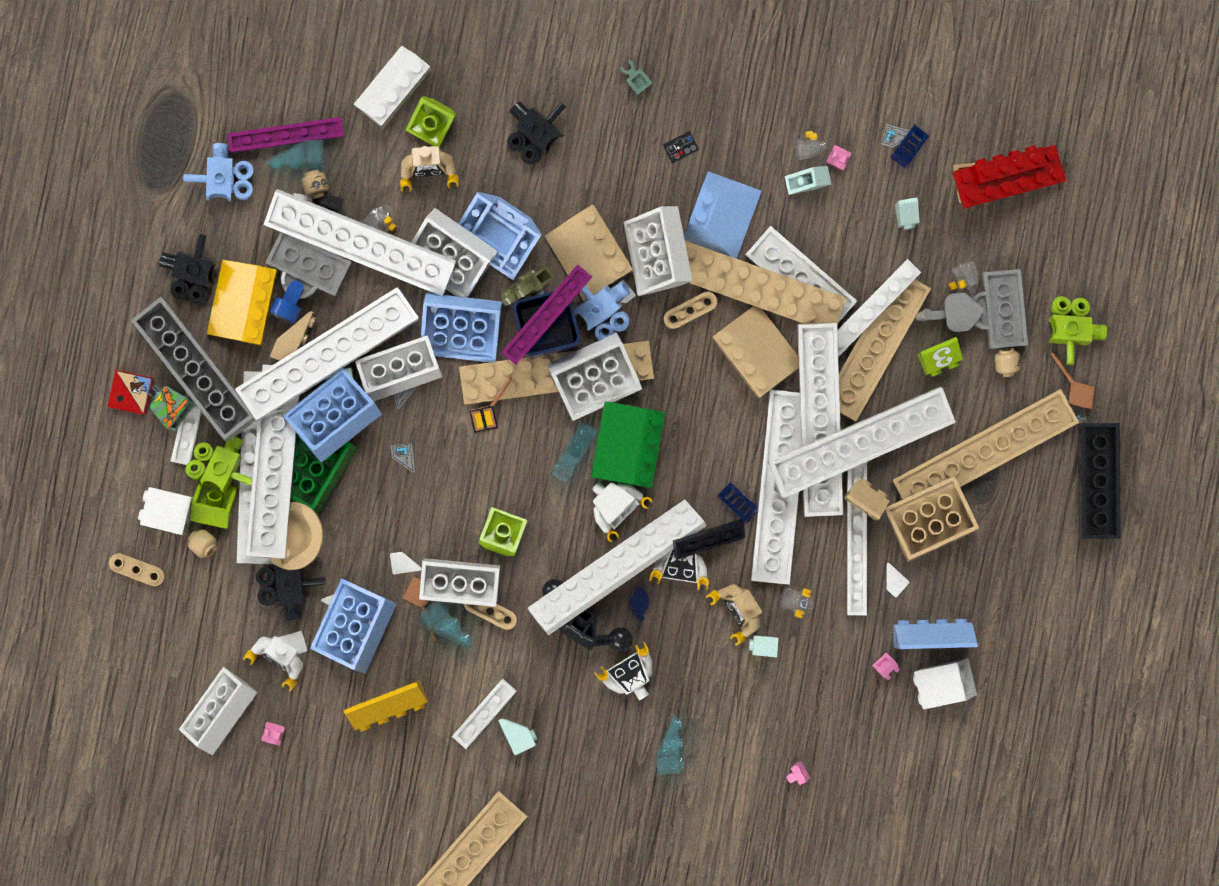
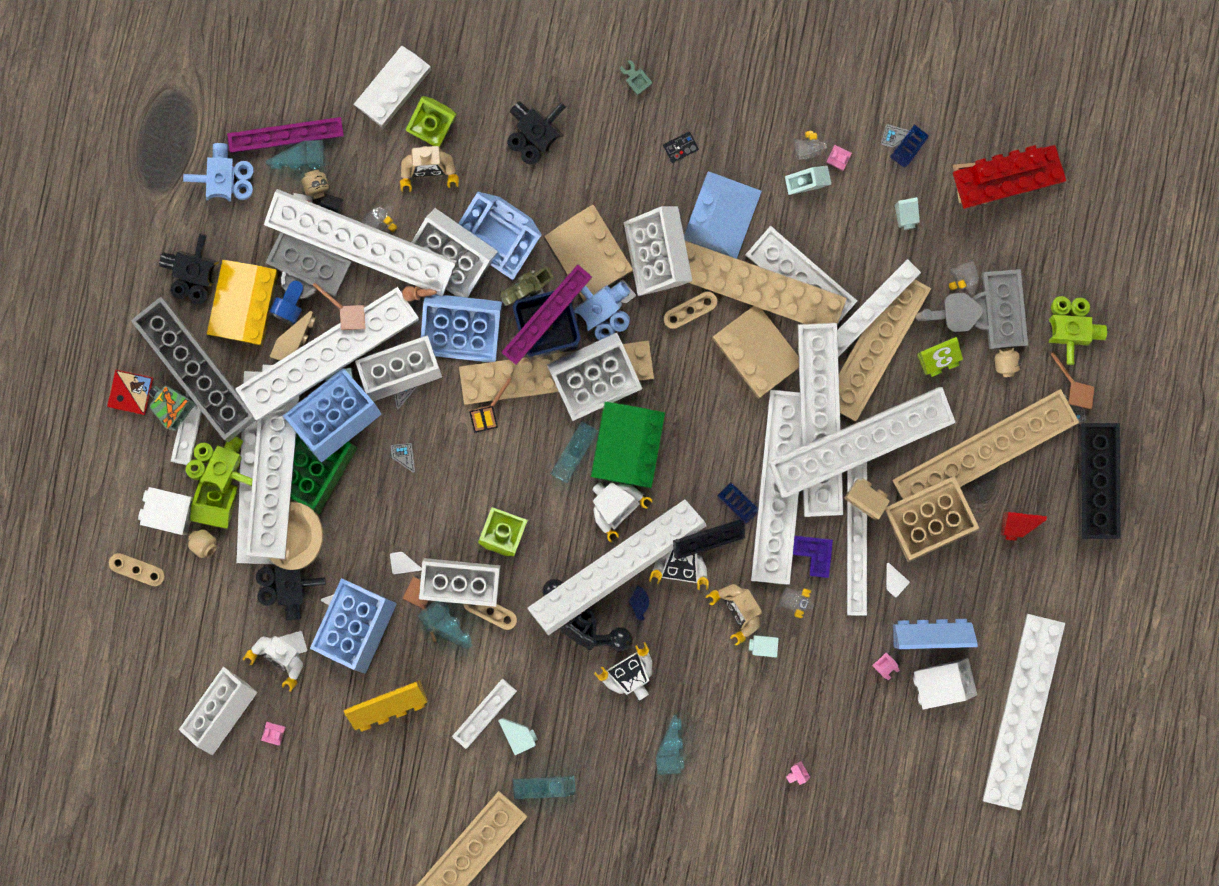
none -> piece [313,283,366,330]
none -> nougat bar [402,286,437,301]
none -> clear light blue slope [513,775,576,799]
none -> dark purple plate [793,536,833,578]
none -> white plate [982,614,1065,810]
none -> red slope [1001,512,1047,541]

